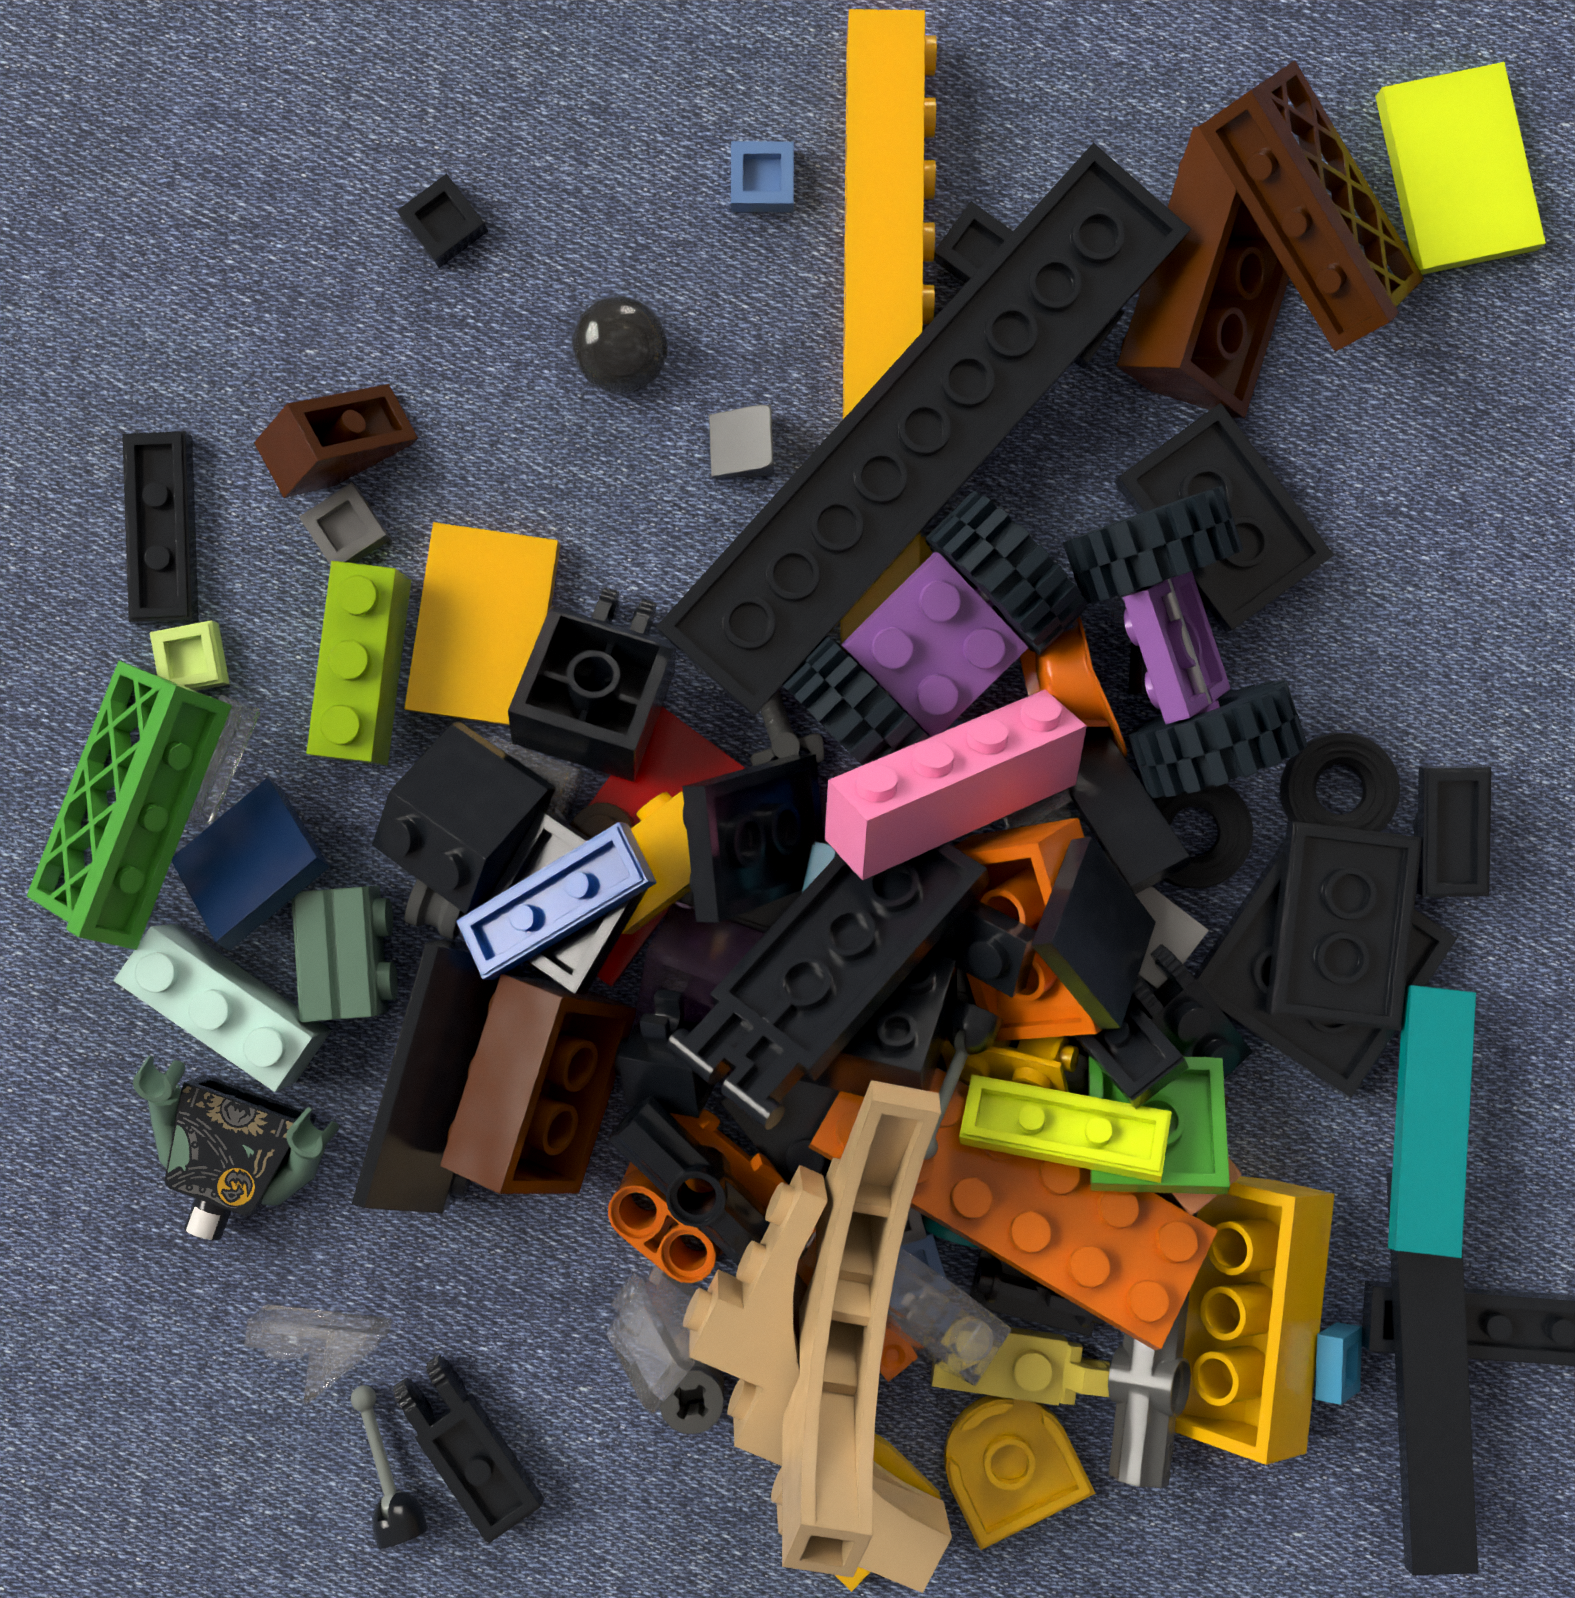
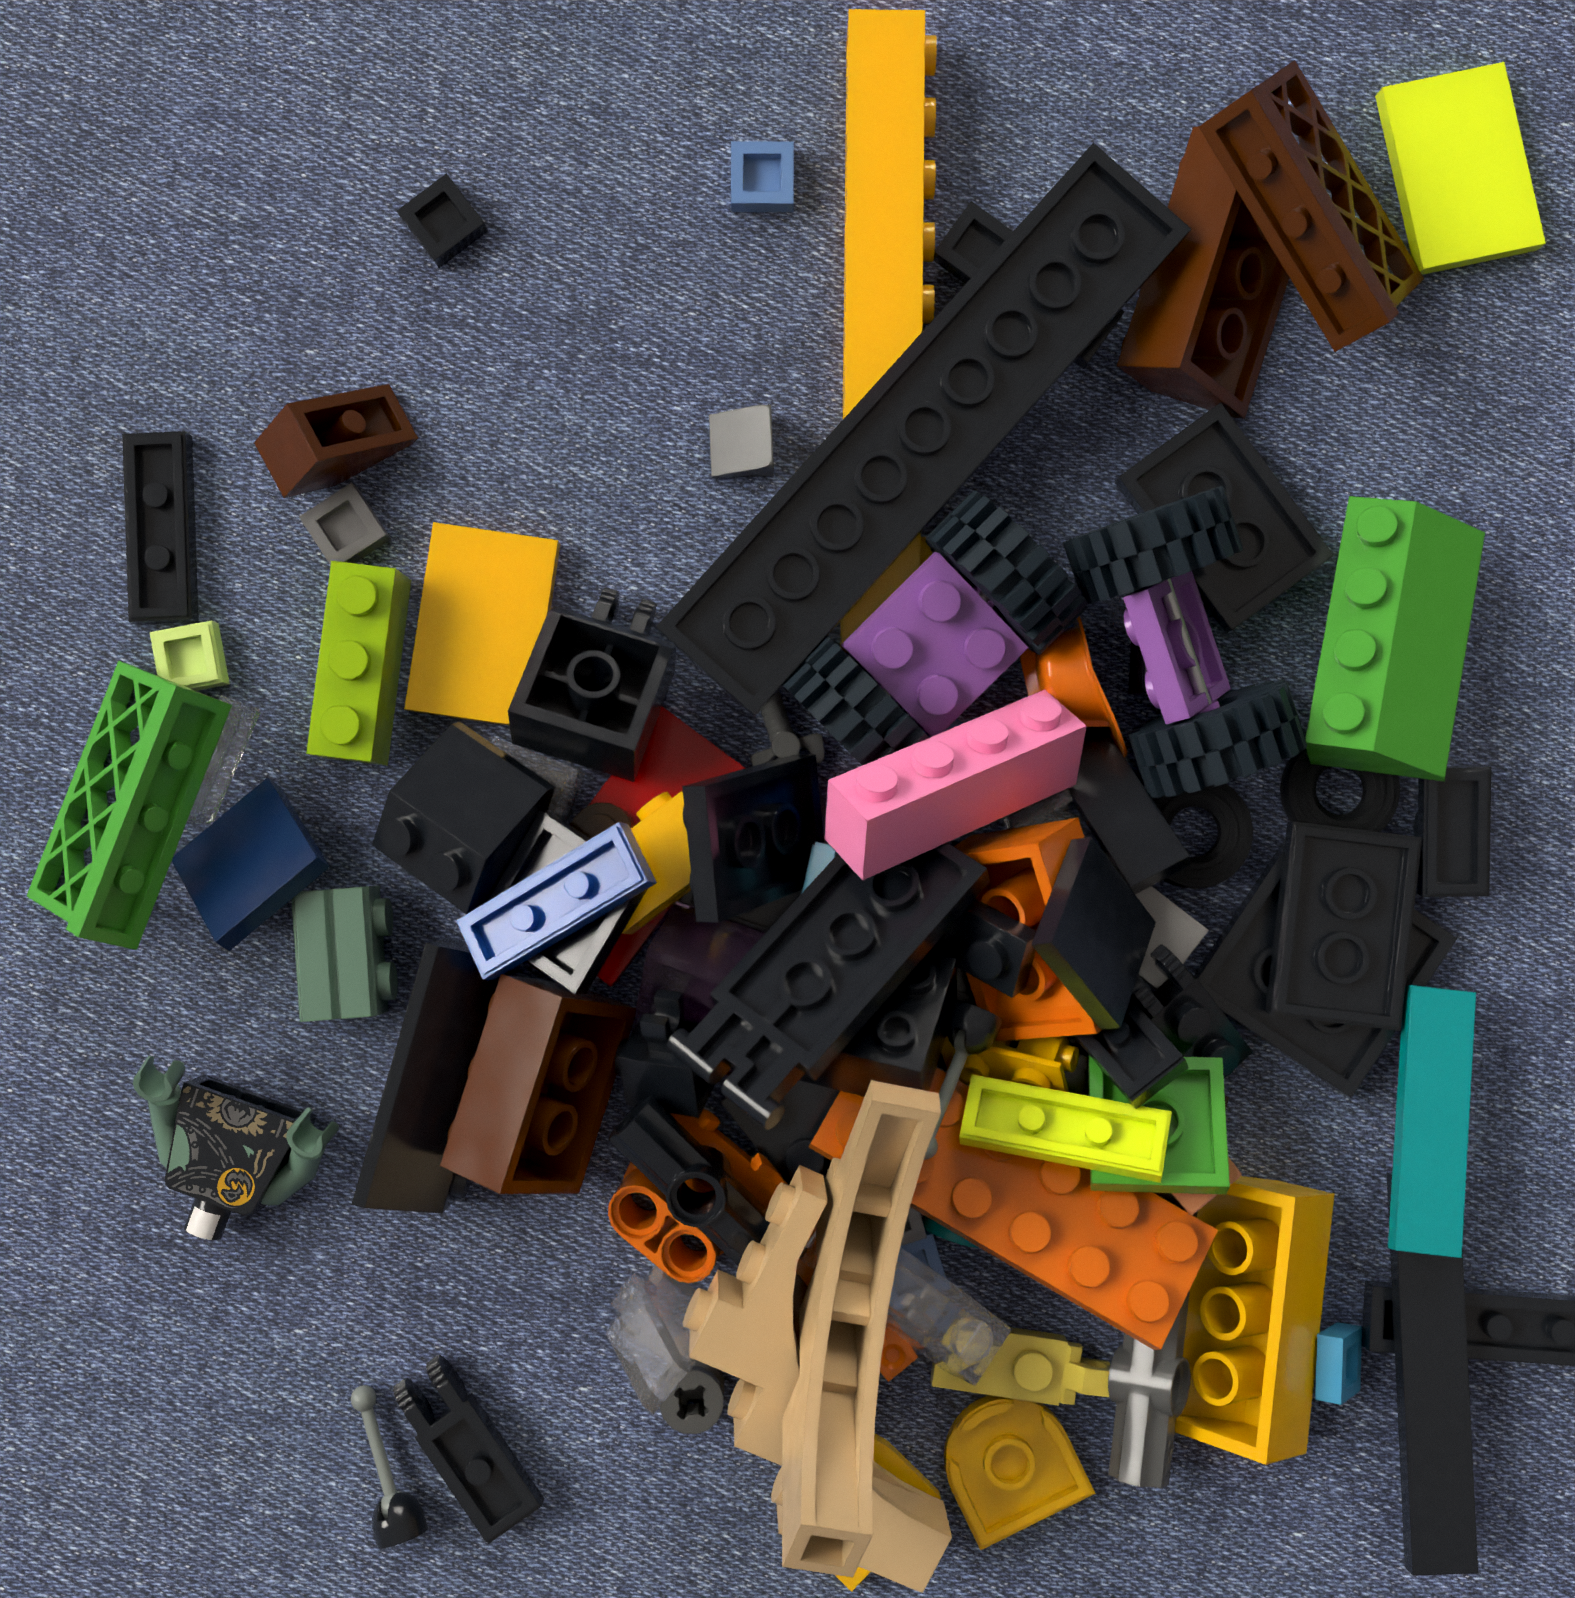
light aqua brick [113,924,332,1092] -> none
clear slope [244,1304,392,1404] -> none
dark grey wheel [404,879,466,940] -> none
clear smoke hair [572,295,668,394] -> none
black hinge [967,1249,1104,1337] -> none
none -> bright green slope [1305,496,1485,782]

